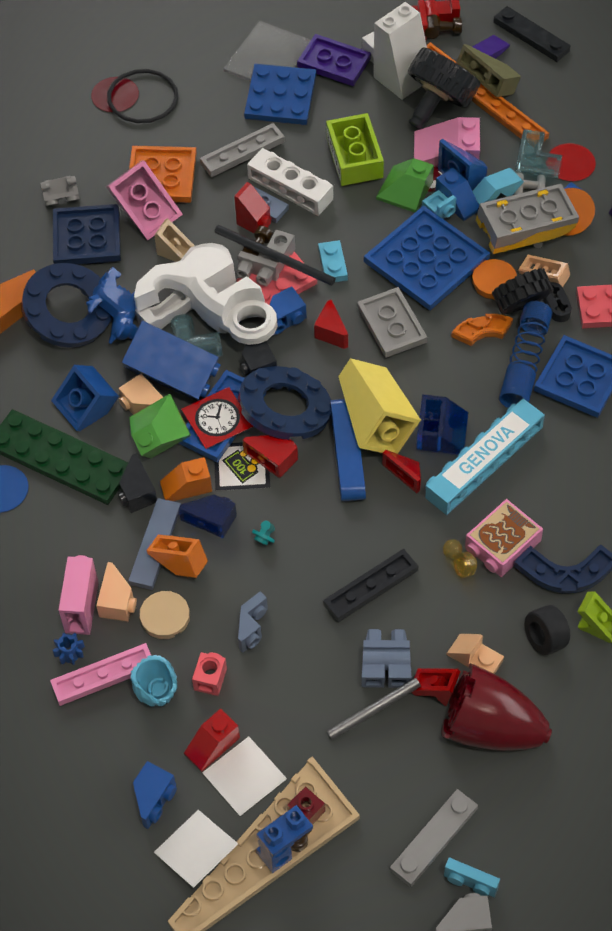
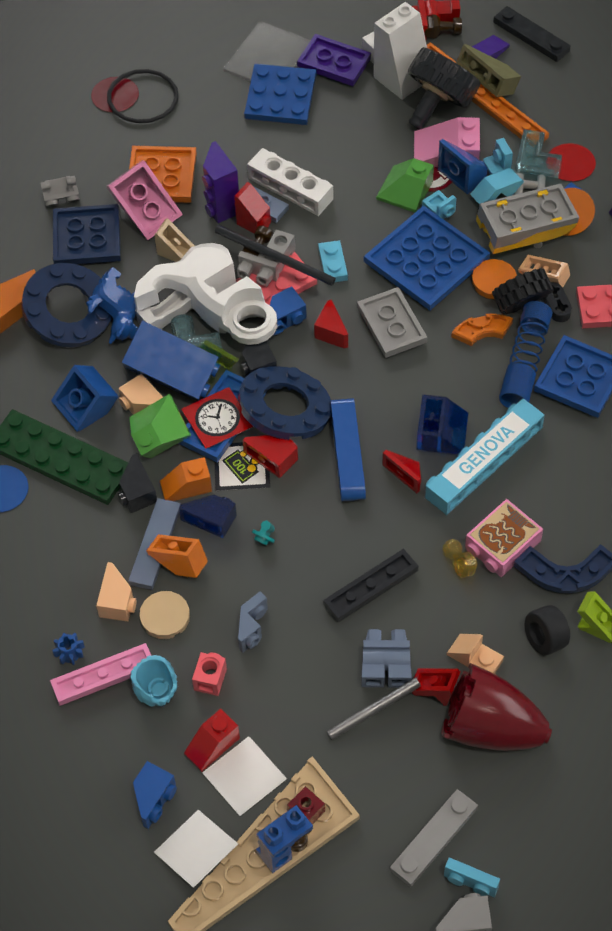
bright pink brick [58,555,99,635] -> none
light grey plate [200,123,285,177] -> none
lime brick [326,113,384,186] -> none
light yellow slope [338,358,421,454] -> none
blue slope [435,168,479,221] -> none
none -> clear neon green piece [198,340,239,369]
none -> dark purple slope [202,141,239,224]
none -> medium azure bracket [483,138,513,175]

